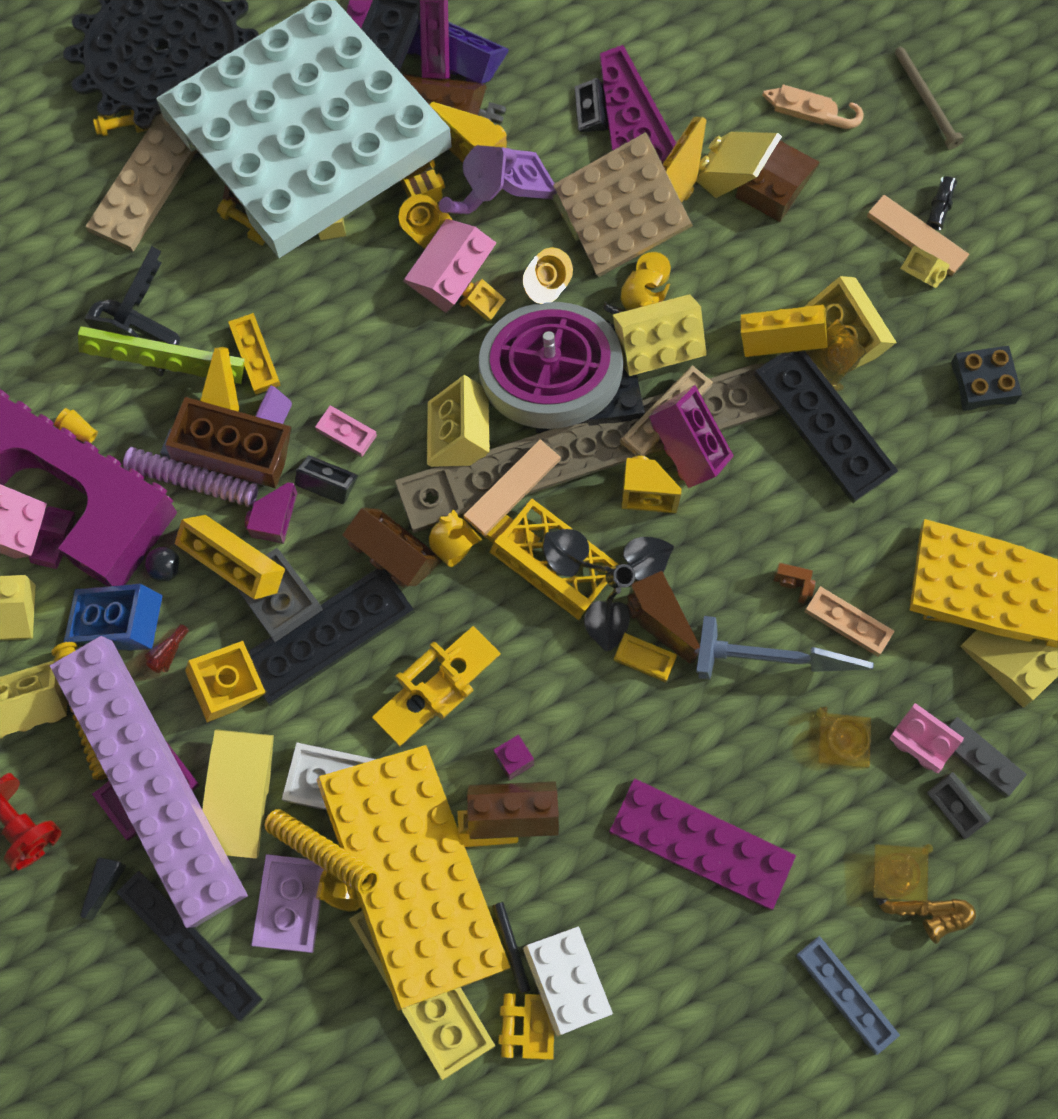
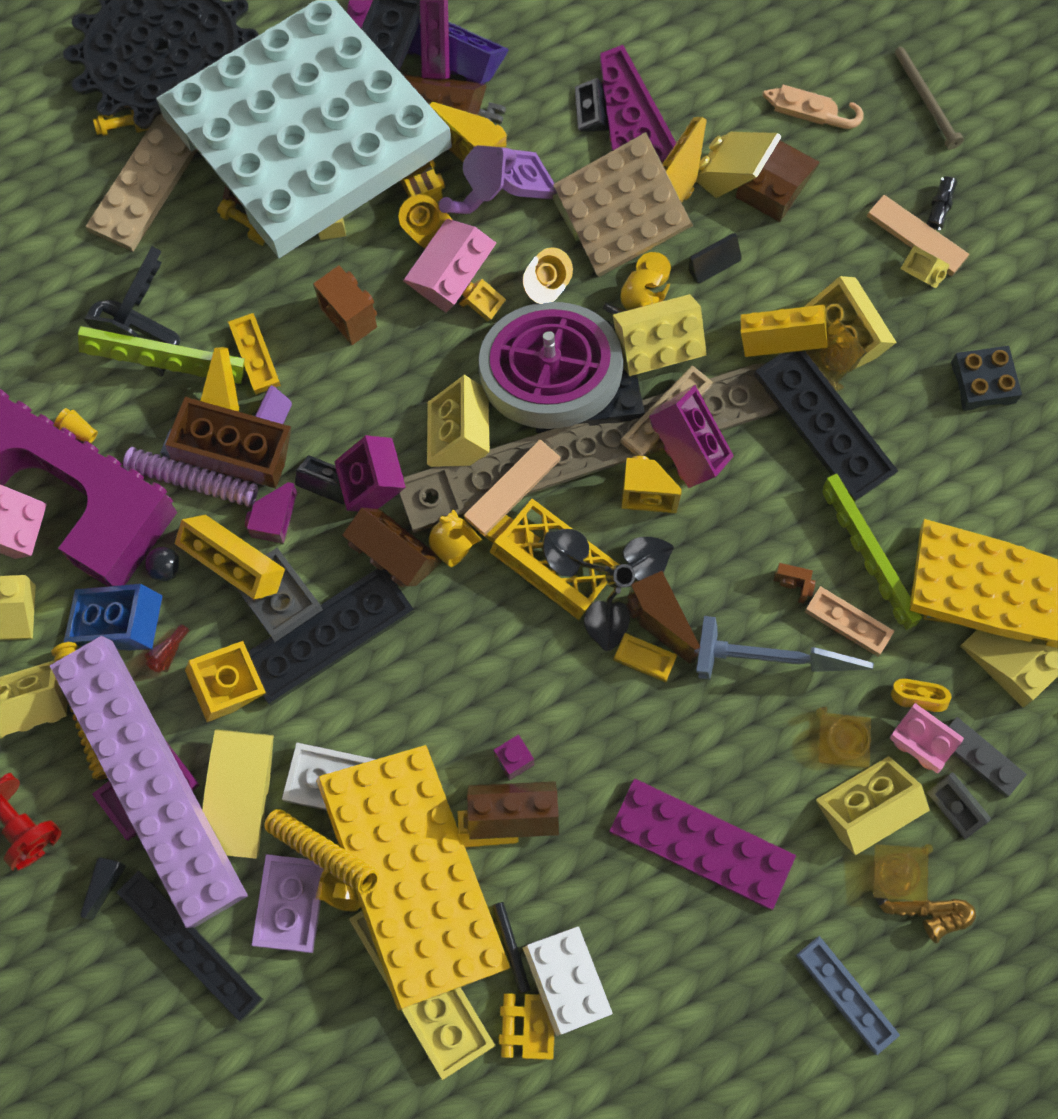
magenta slope [28,506,75,569] -> none
bright pink plate [315,405,377,457] -> none
yellow piece [372,626,501,747] -> none
none -> dark orange brick [313,265,377,345]
none -> magenta brick [334,435,406,512]
none -> black slope [688,233,741,284]
none -> light yellow slope [816,756,930,855]
none -> lime plate [823,474,922,630]
none -> yellow plate [891,679,951,712]

